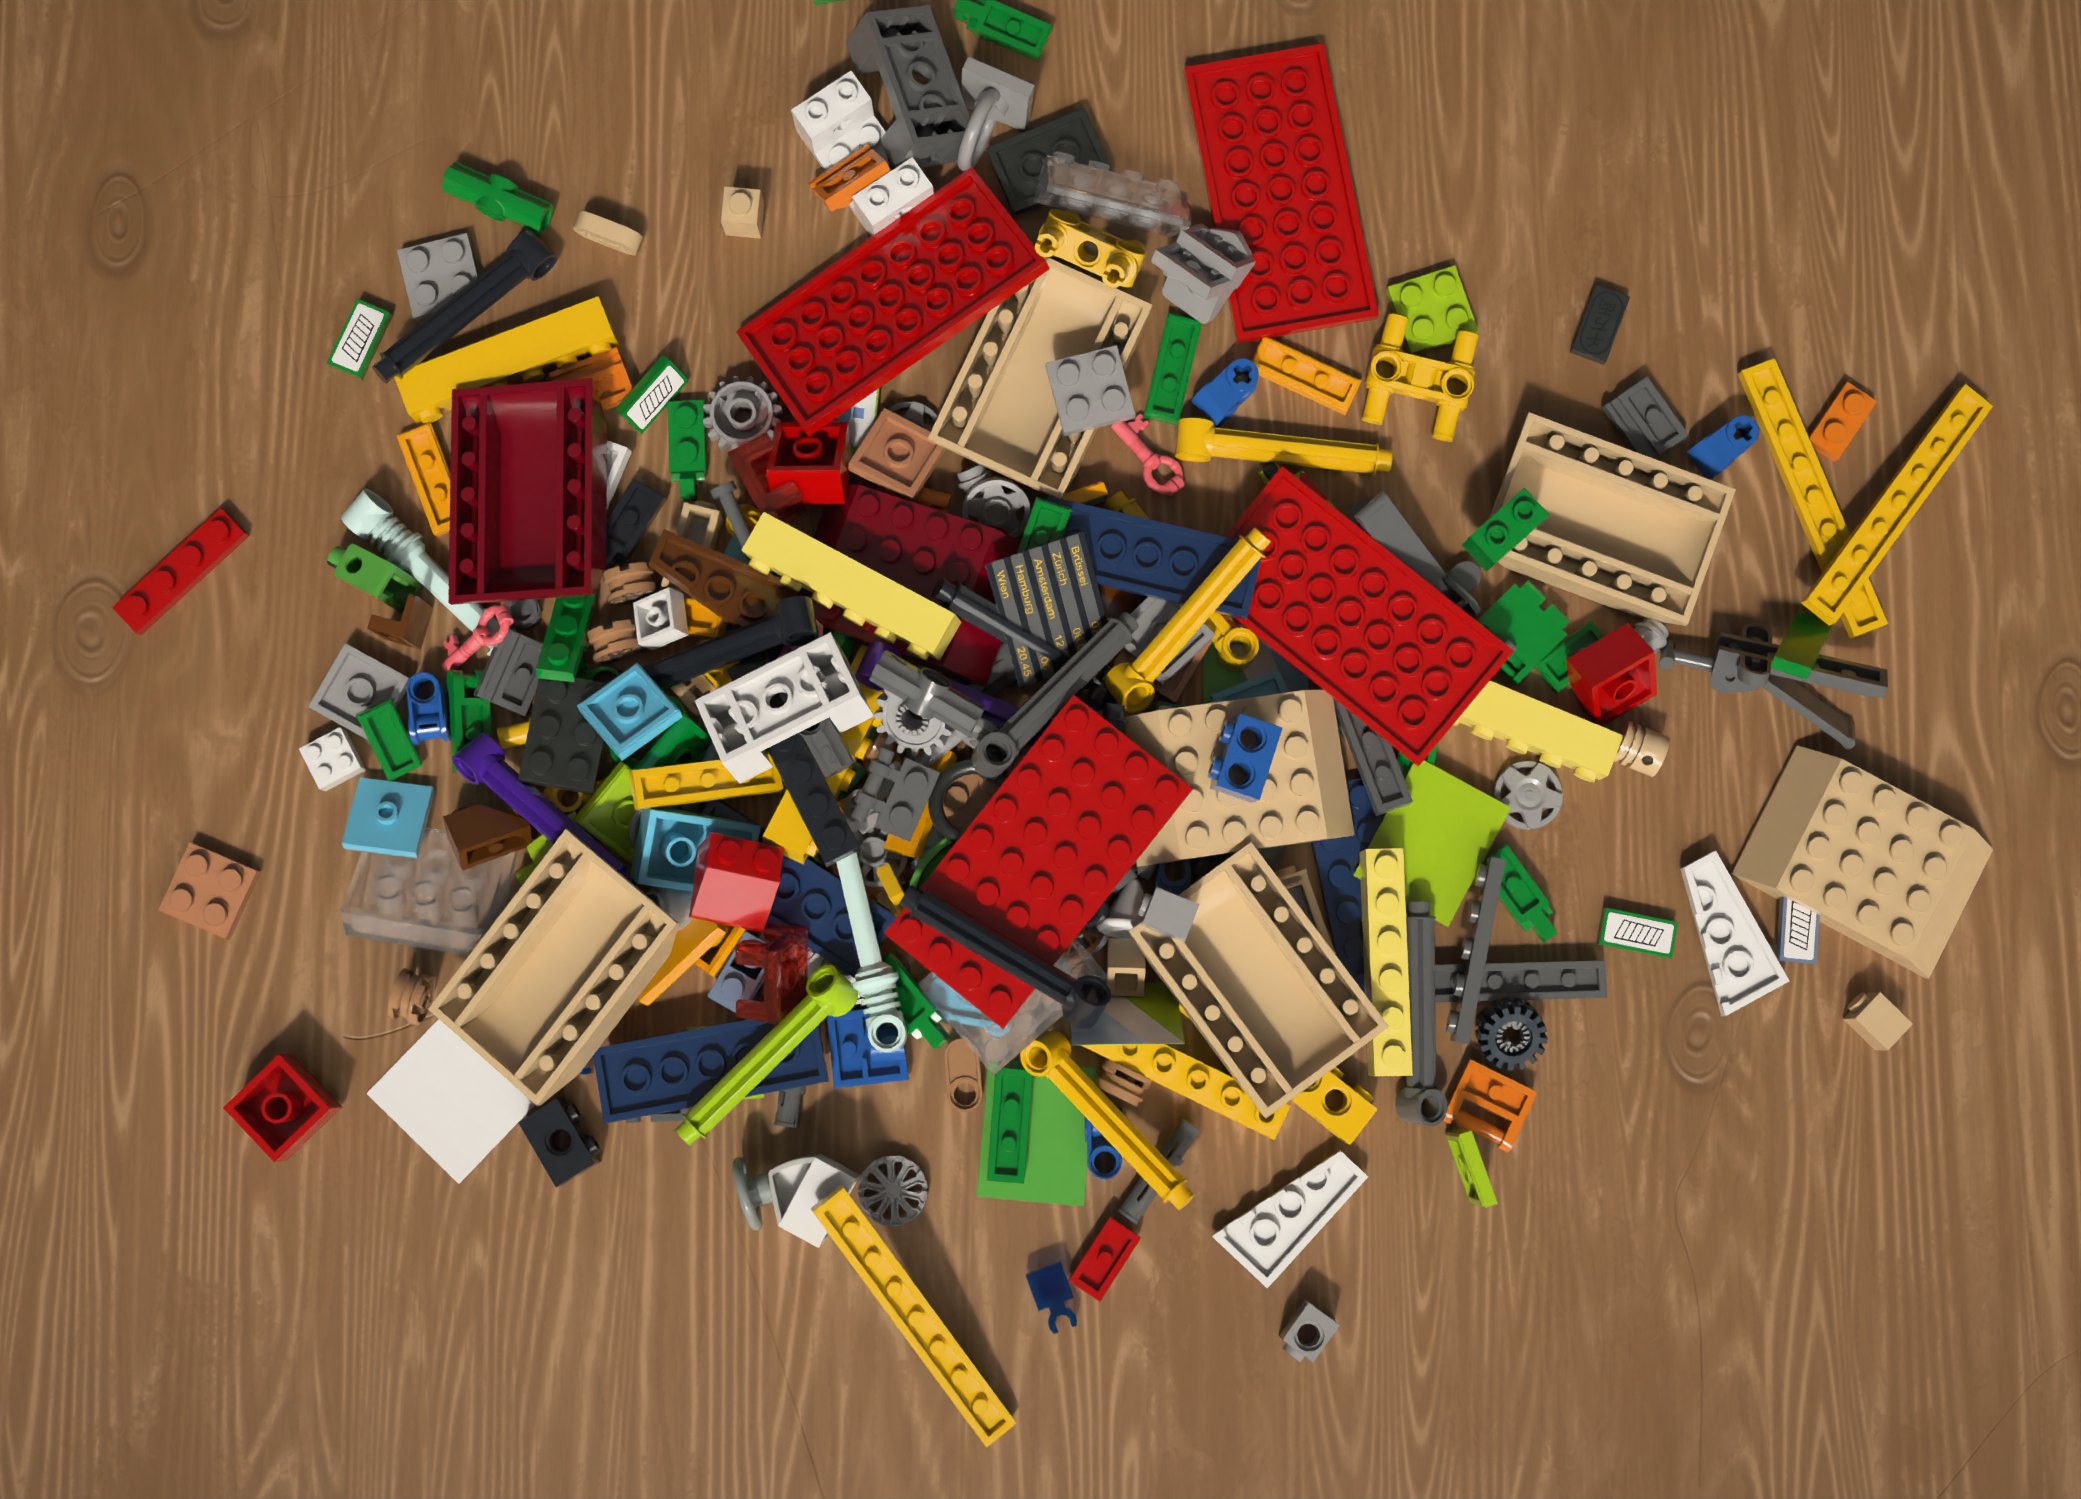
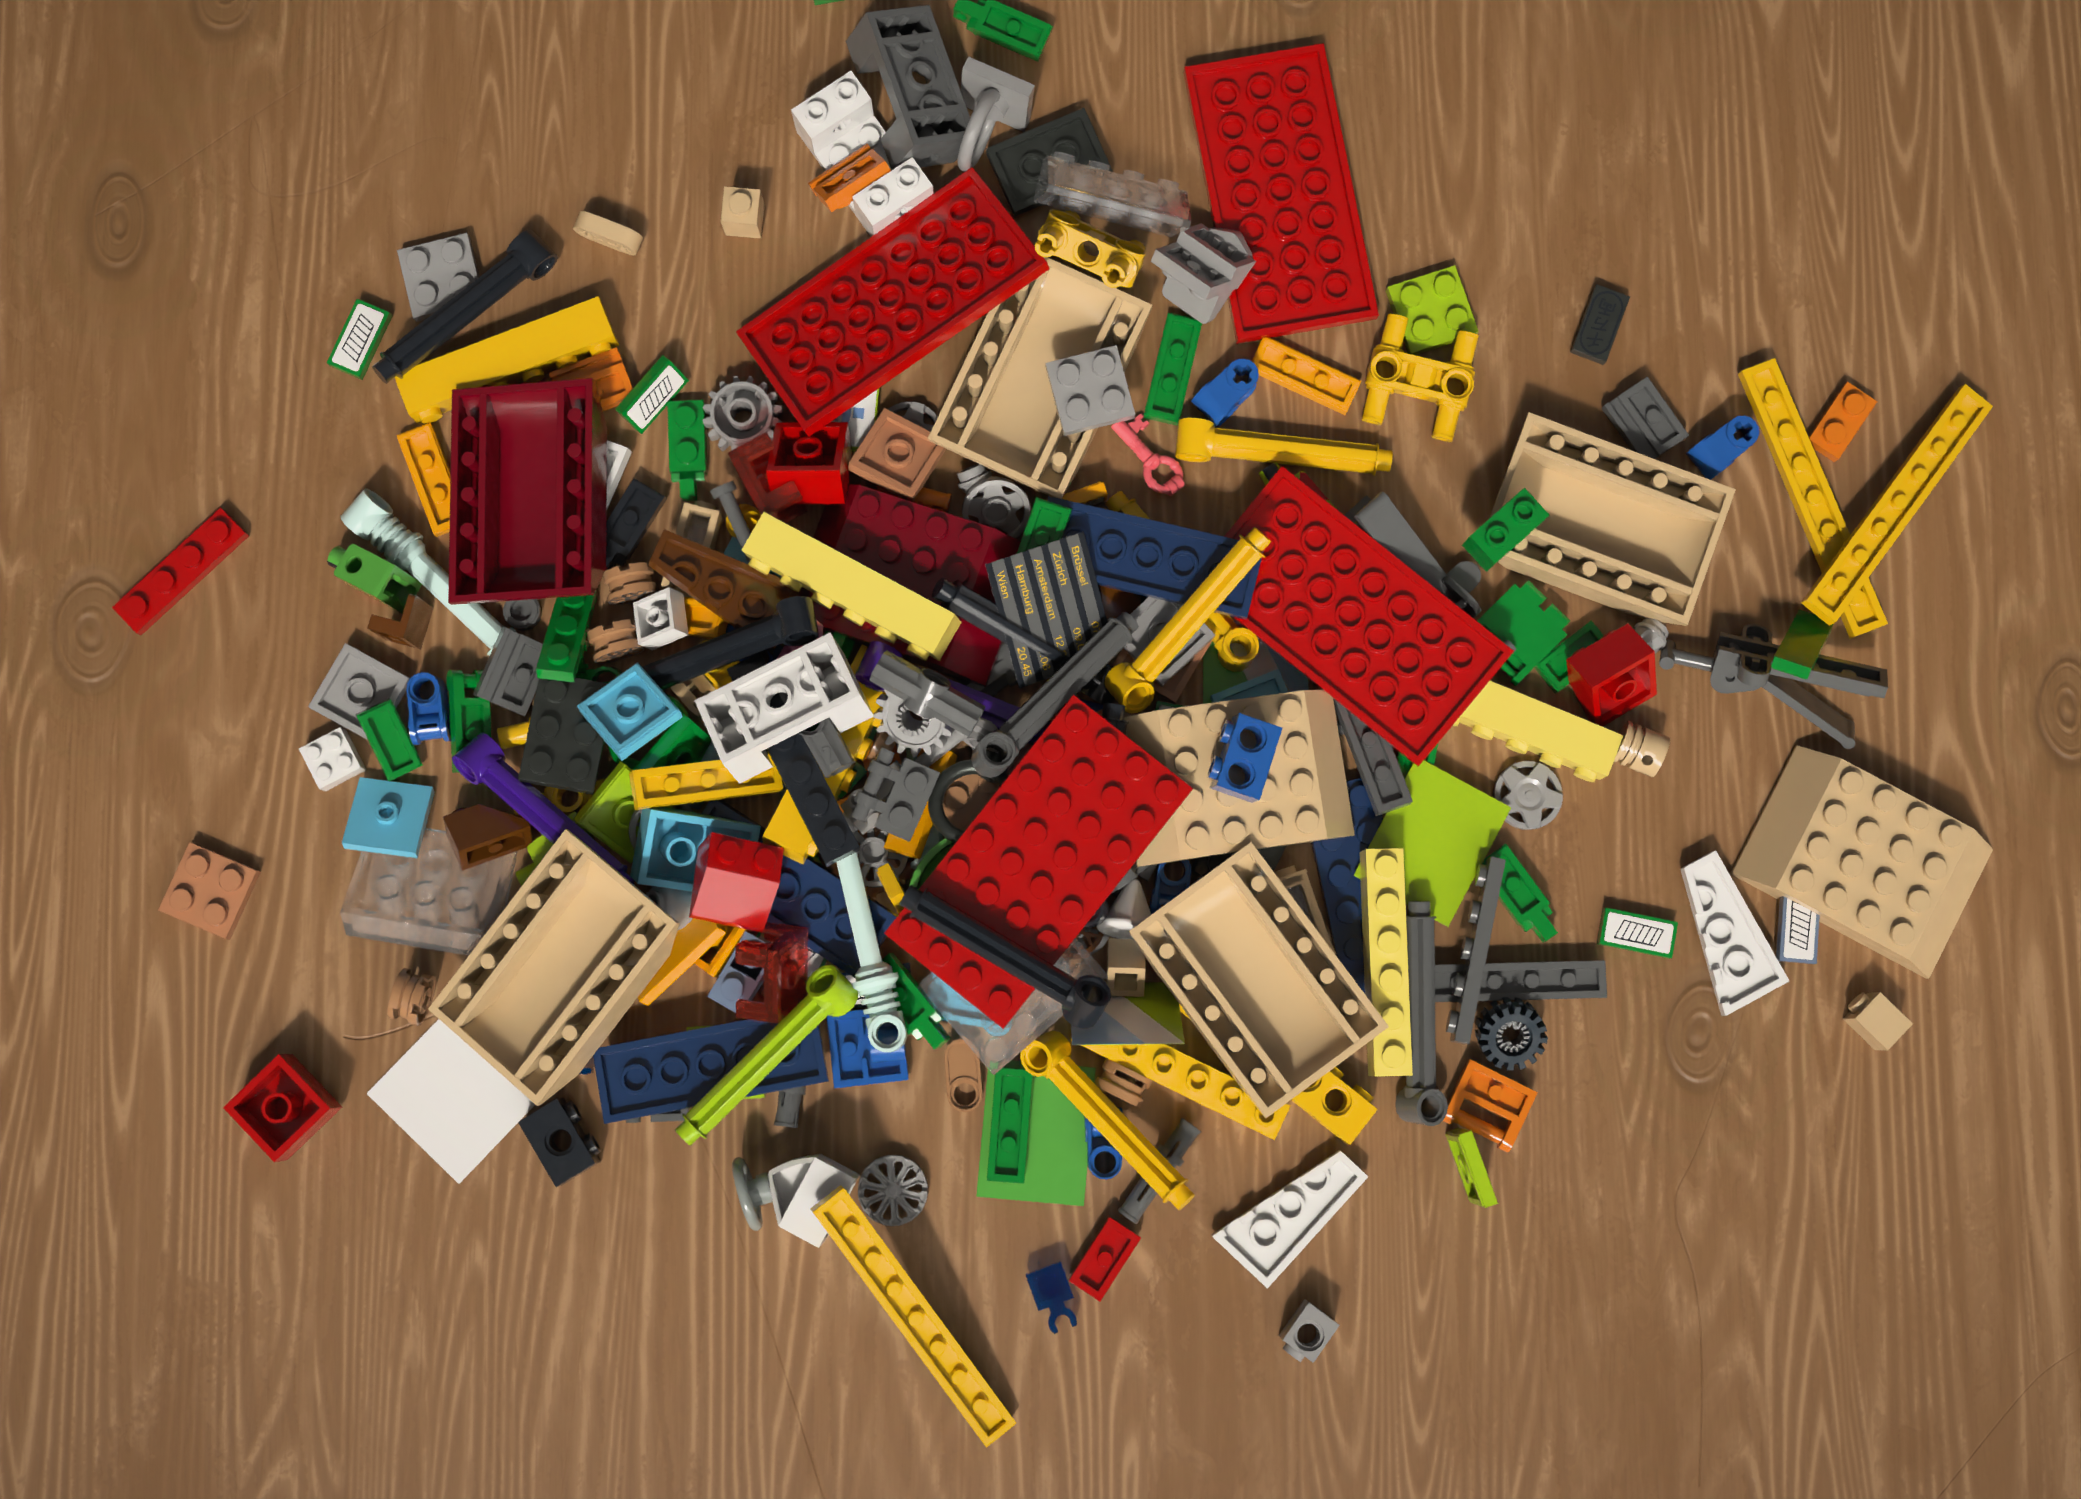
green piece [441,161,554,234] -> none
coral piece [441,605,513,672] -> none
light grey brick [1138,887,1200,942] -> none

